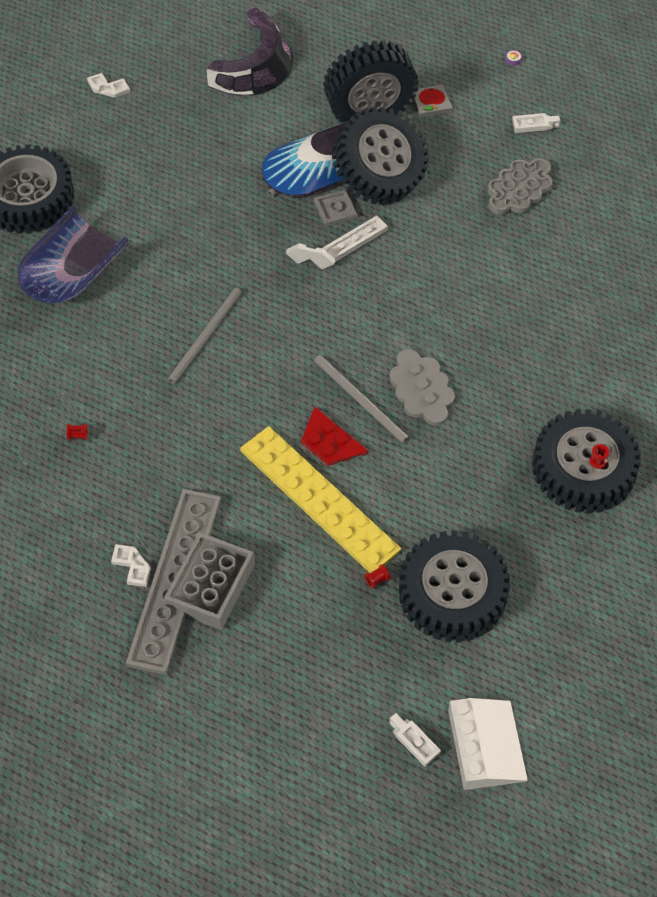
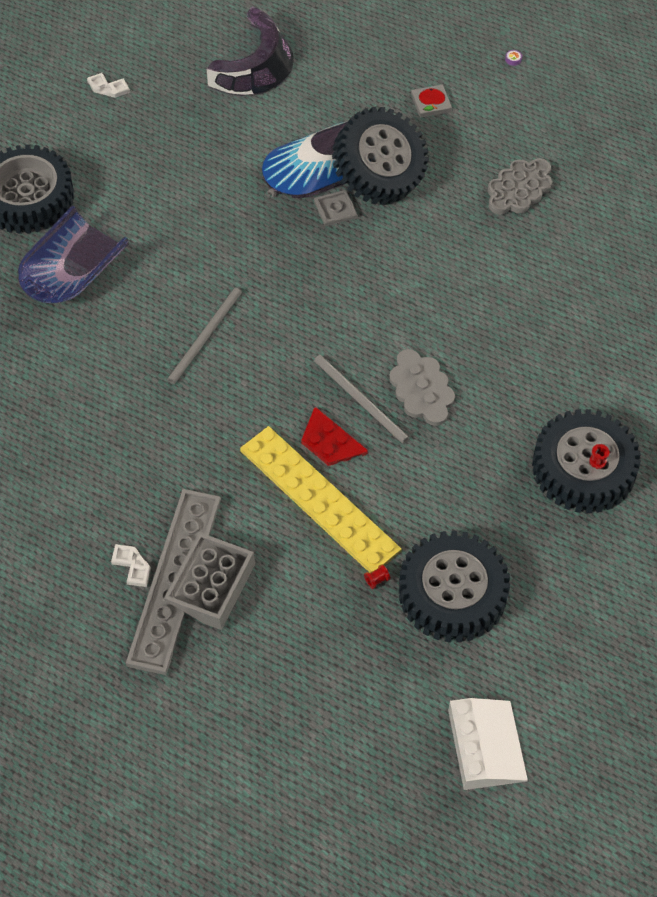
red bush [66,423,88,441] -> none
white tile [286,243,335,269] -> none
white plate [322,216,388,262] -> none
black wheel [323,40,419,124] -> none
white hinge [389,713,441,767] -> none
white hinge [512,113,560,133] -> none

